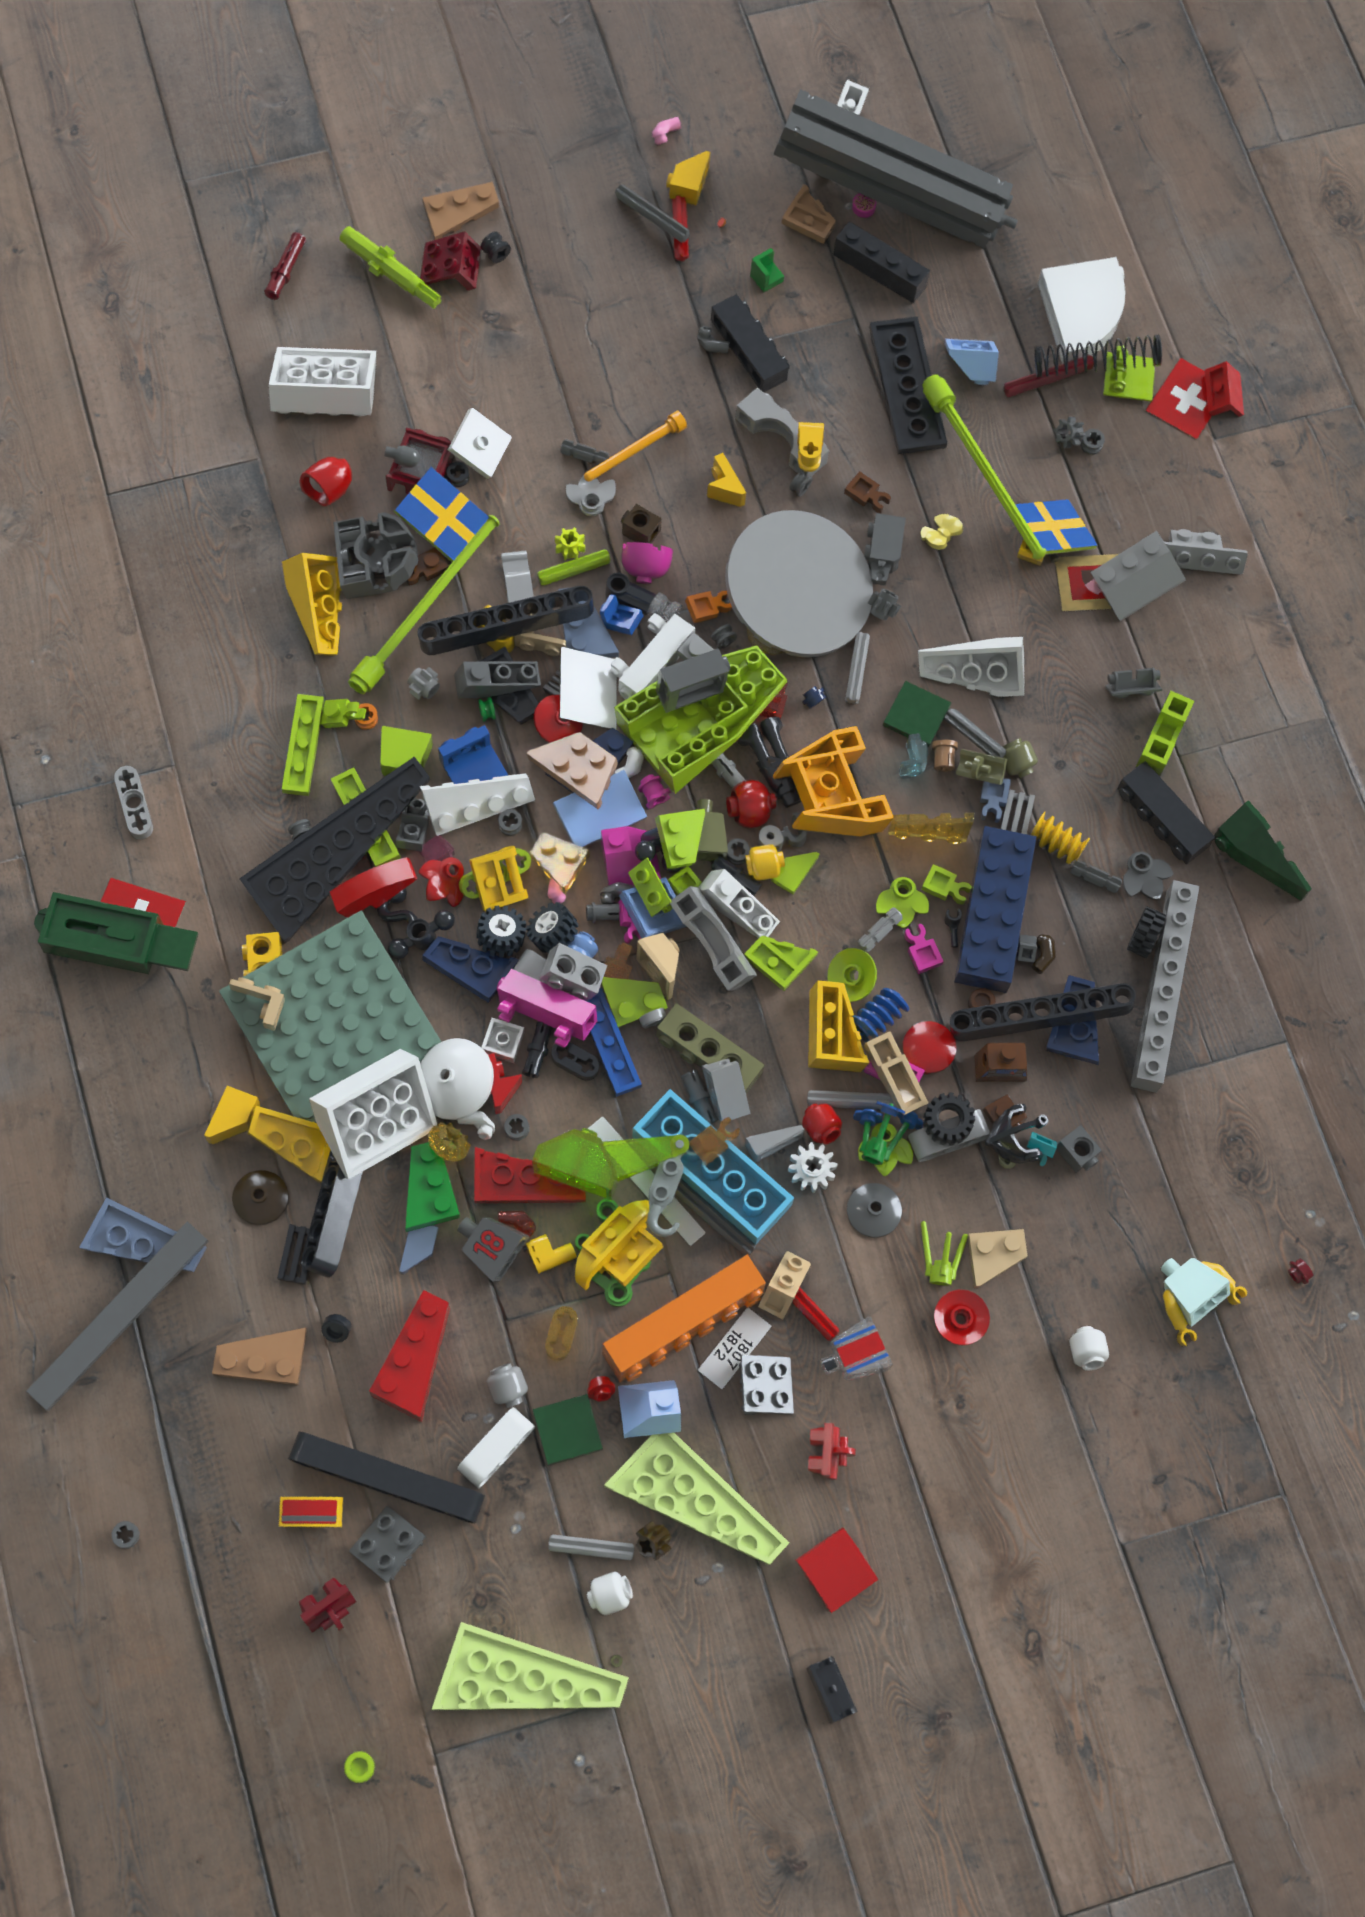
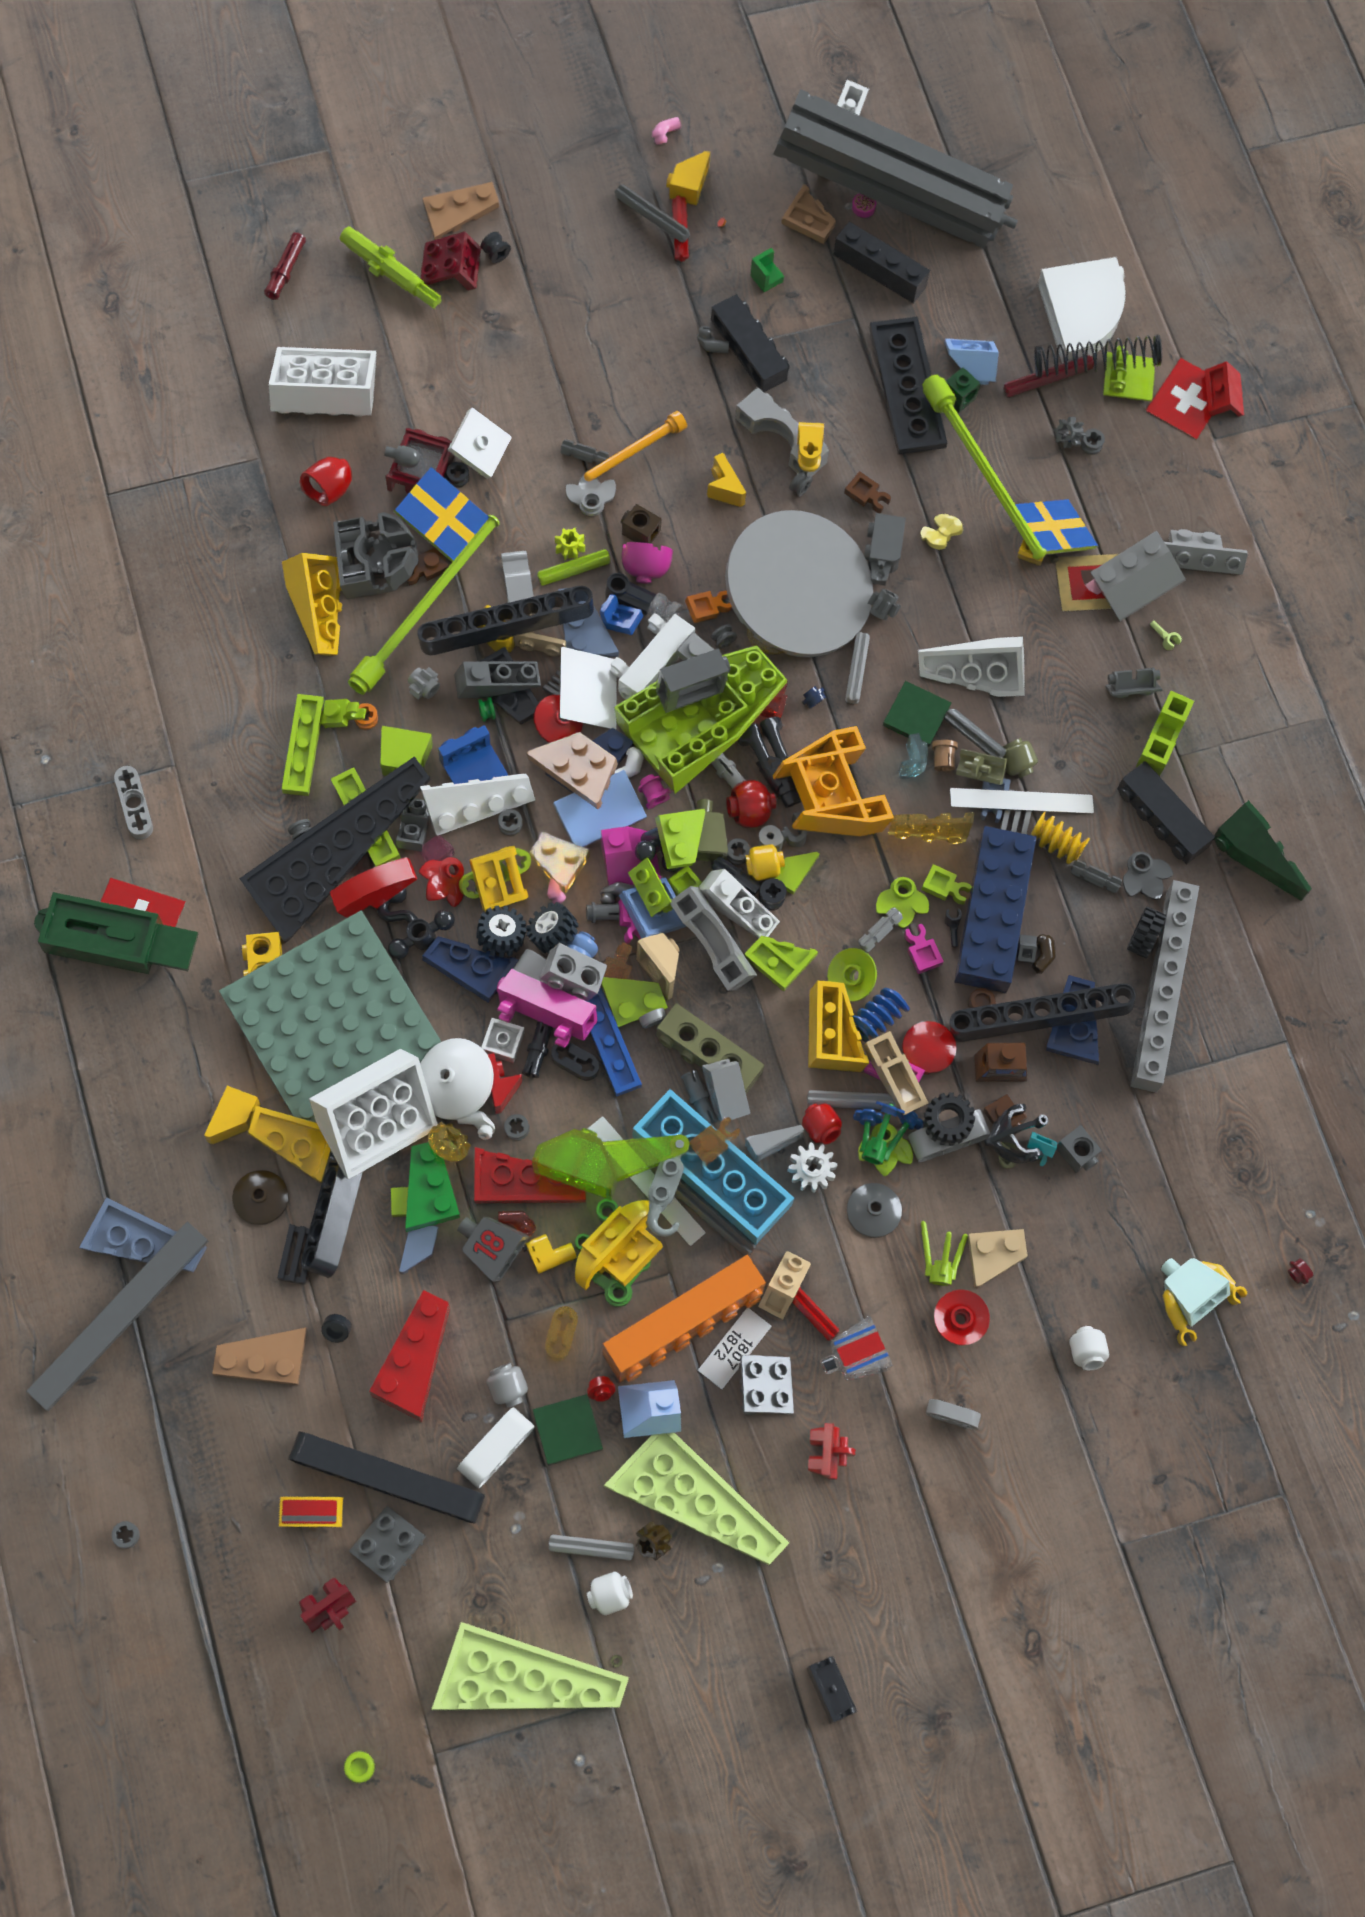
tan bracket [229,977,285,1031] -> none
red slope [796,1527,878,1613] -> none
none -> lime tile [391,1187,408,1217]
none -> black wheel [759,878,786,910]
none -> light grey beam [926,1399,981,1430]
none -> dark green brick [946,367,980,413]
none -> white sticker [950,788,1094,813]
none -> yellowish green hand [1150,621,1182,650]

